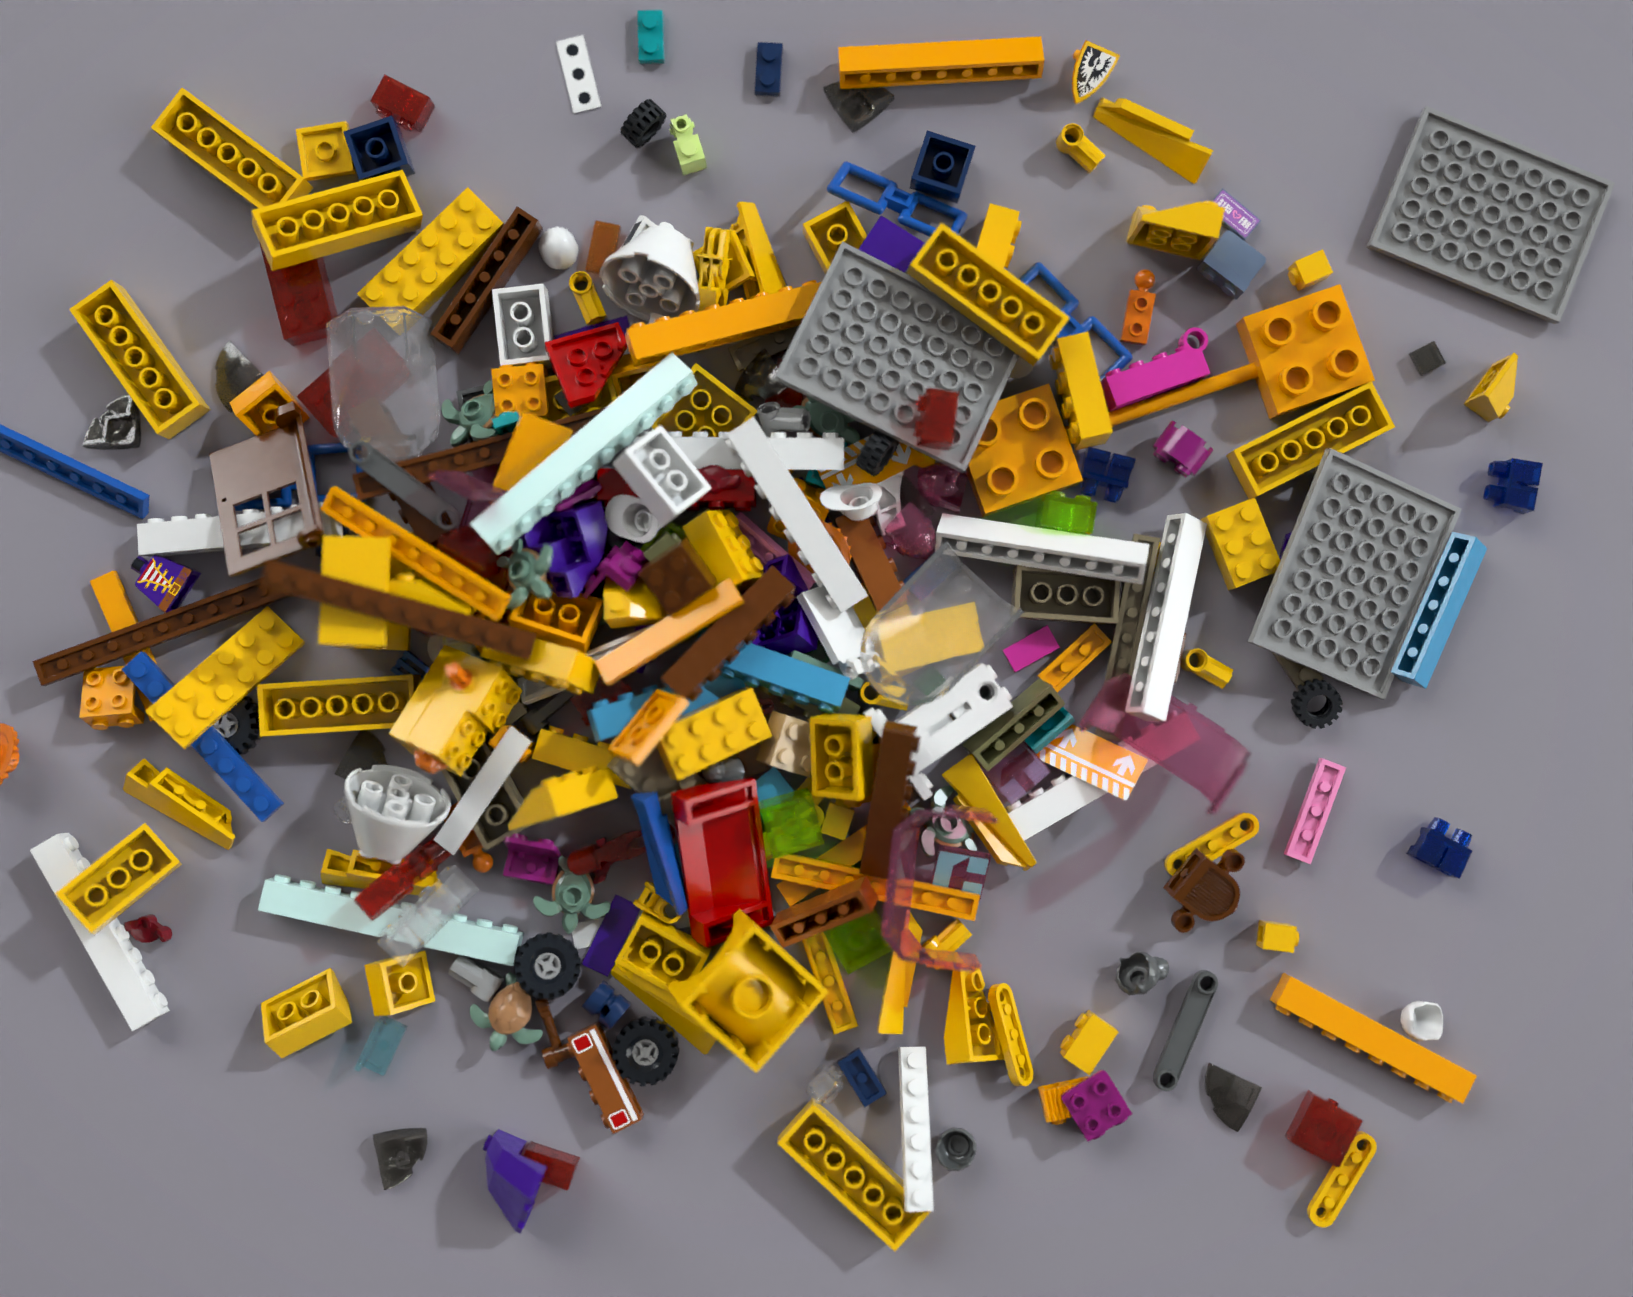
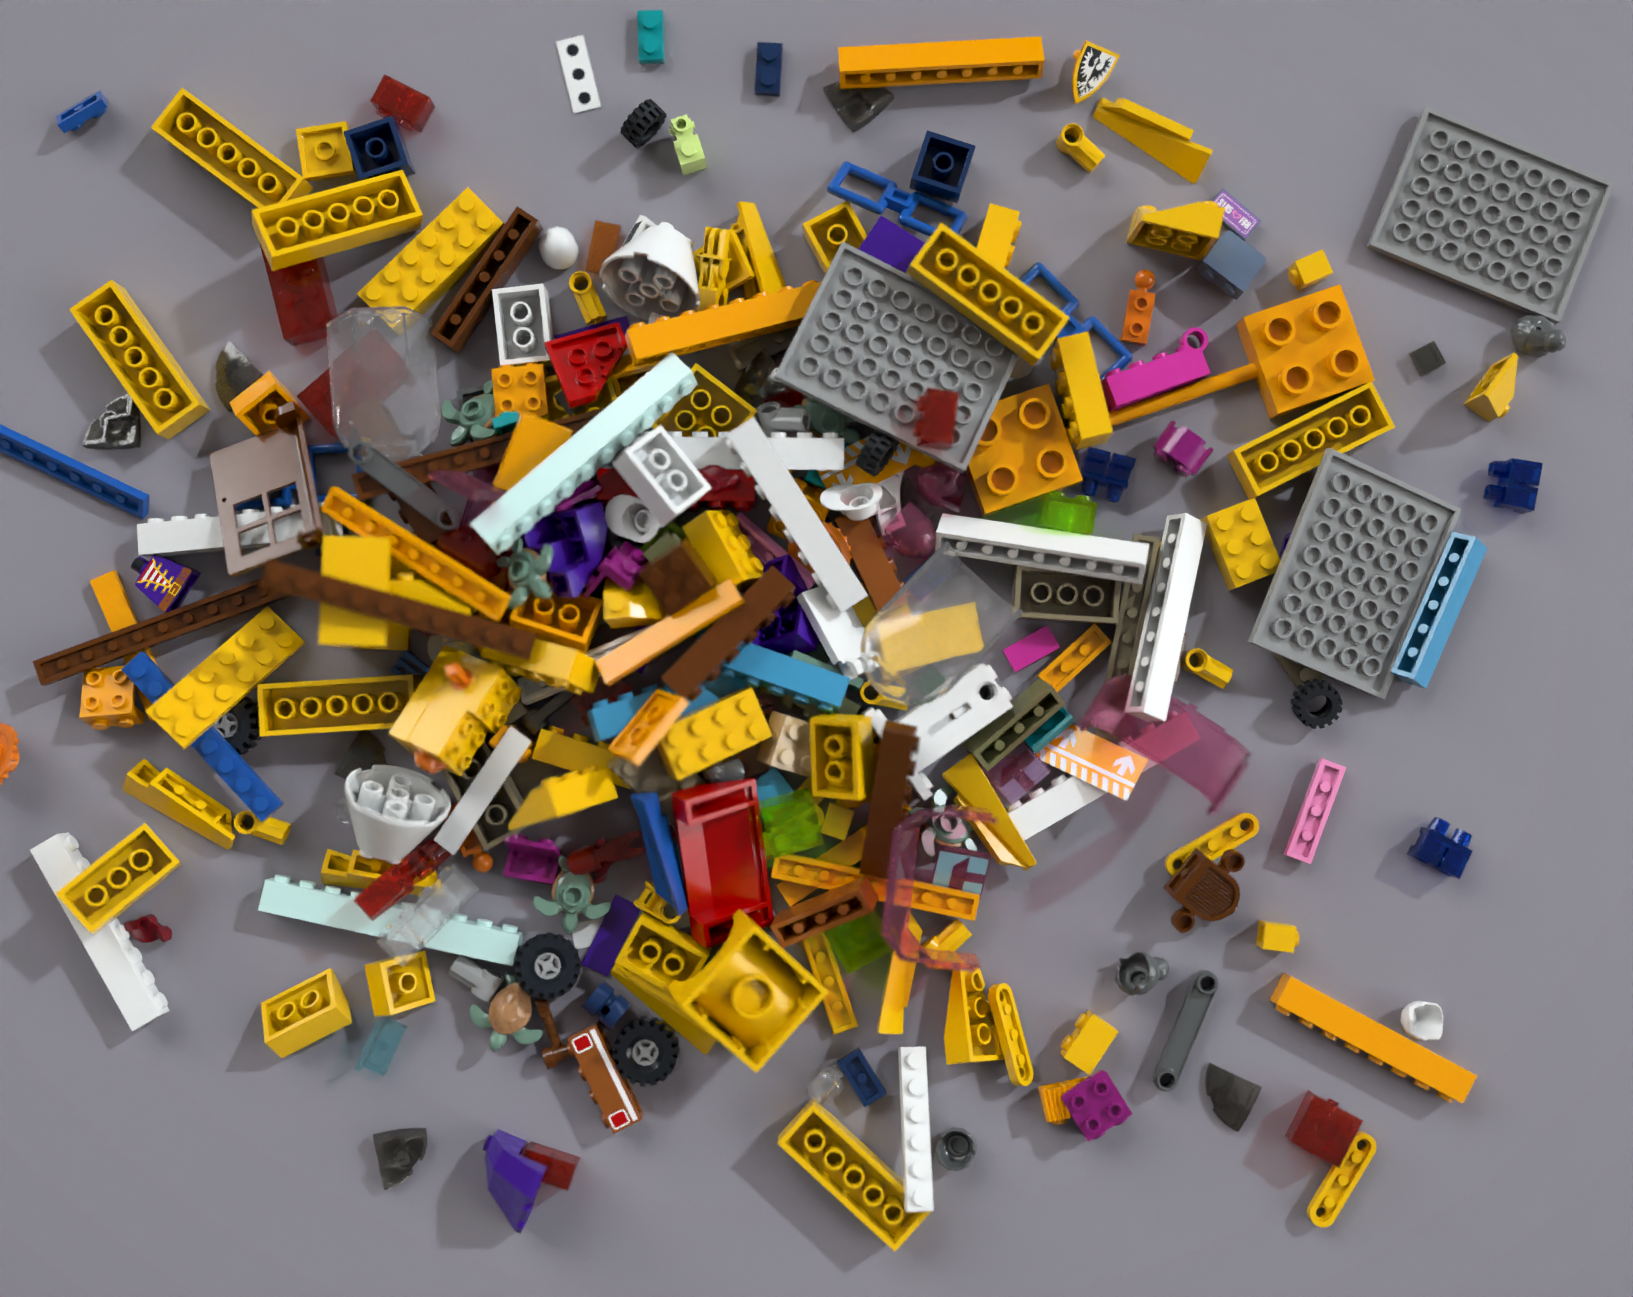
none -> blue plate [56,91,108,133]
none -> yellow piece [234,810,291,845]
none -> dark grey piece [1510,315,1567,357]

